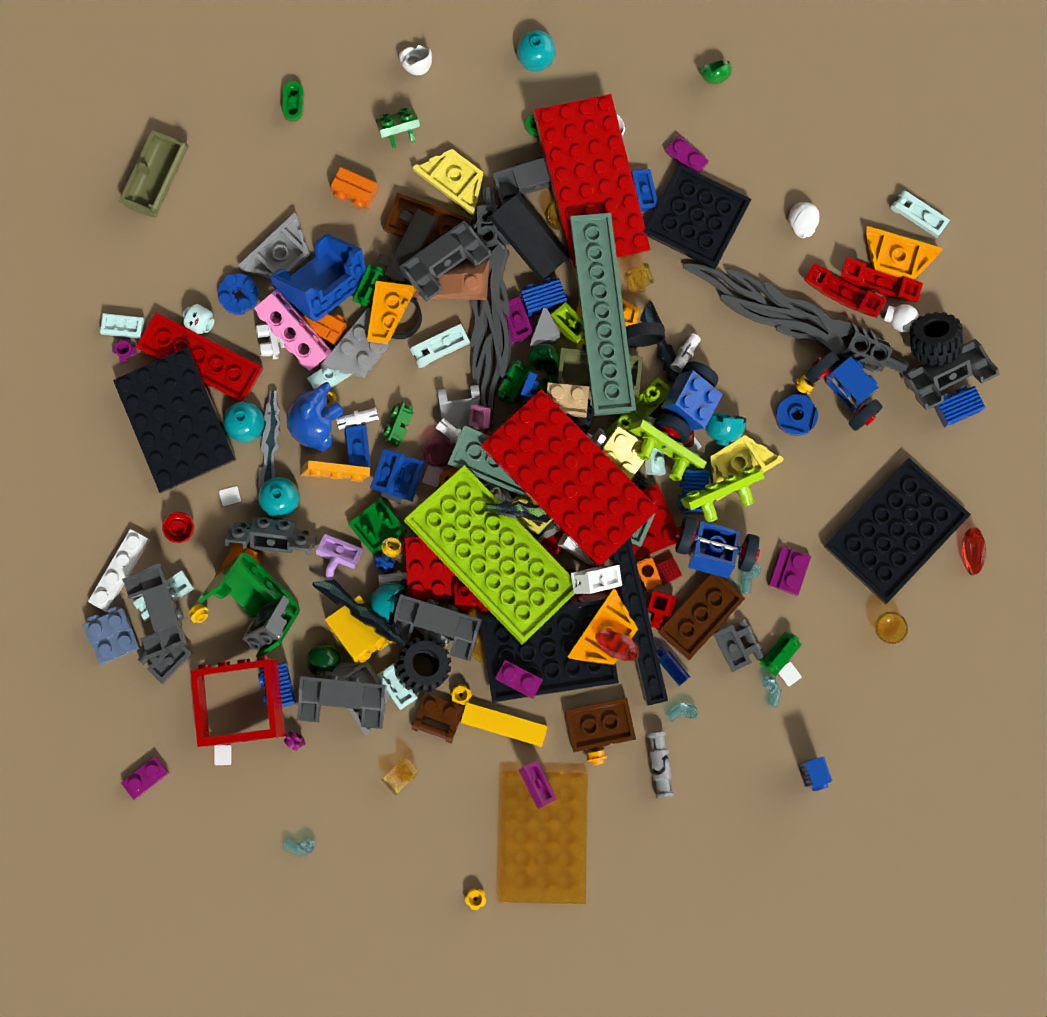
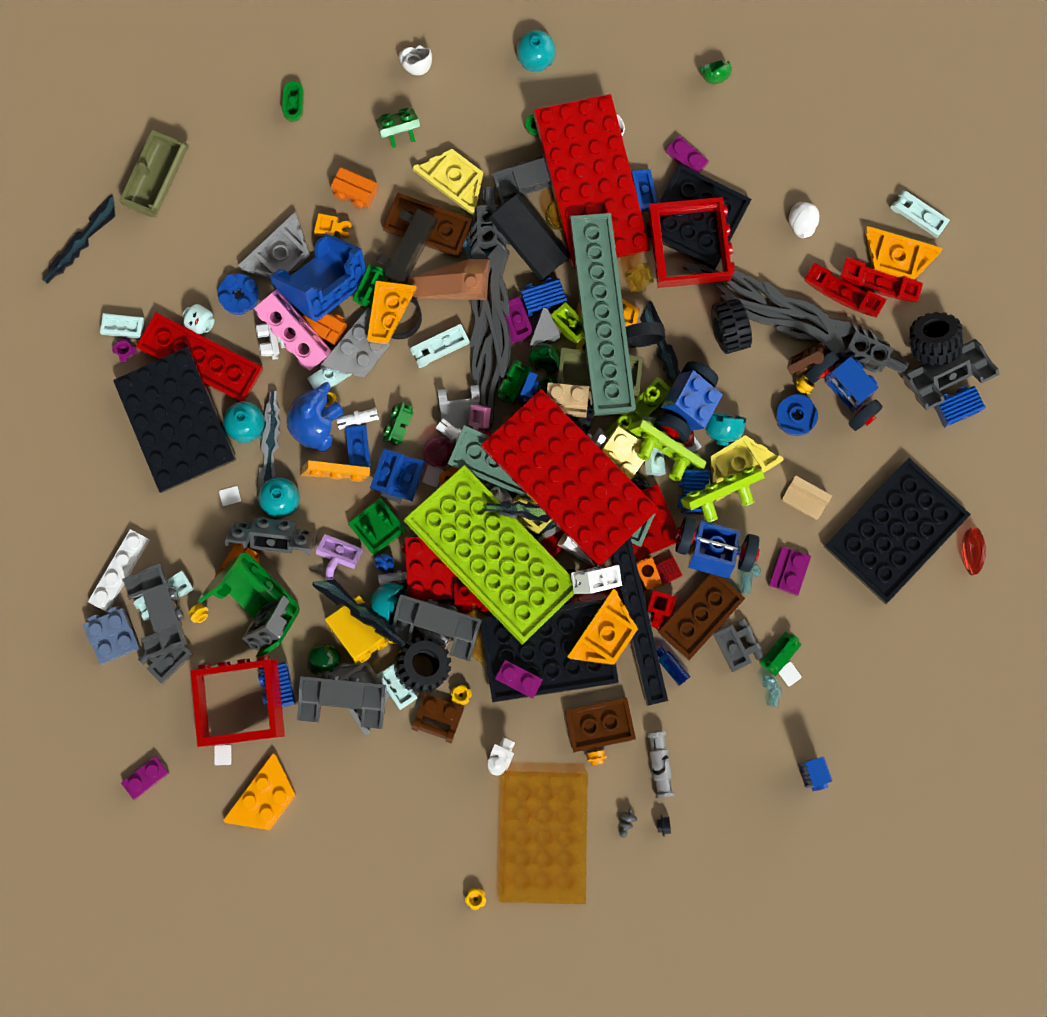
red hair [162,512,195,543] -> none
clear light blue arm [283,838,316,857] -> none
magenta plate [284,731,306,751] -> none
yellow plate [381,537,401,557] -> none
clear yellow bracket [381,757,419,795] -> none
dark grey bracket [399,221,492,302] -> none
yellow tile [460,702,548,747] -> none
magenta plate [519,760,557,809] -> none
clear red arm [595,631,640,661] -> none
clear light blue arm [666,703,698,722] -> none
white pin [671,333,701,373] -> none
clear yellow hair [875,612,909,644] -> none
white piece [884,304,919,333] -> none
none -> black sword [42,196,115,284]
none -> light orange wing [223,753,296,830]
none -> light orange plate [314,213,352,238]
none -> white hips [487,737,515,775]
none -> dark grey hair [619,809,637,837]
none -> red window [648,197,735,288]
none -> black plate [657,815,671,837]
none -> black tyre [711,298,752,354]
none -> tan panel [782,476,832,520]
none -> reddish brown plate [787,343,826,374]

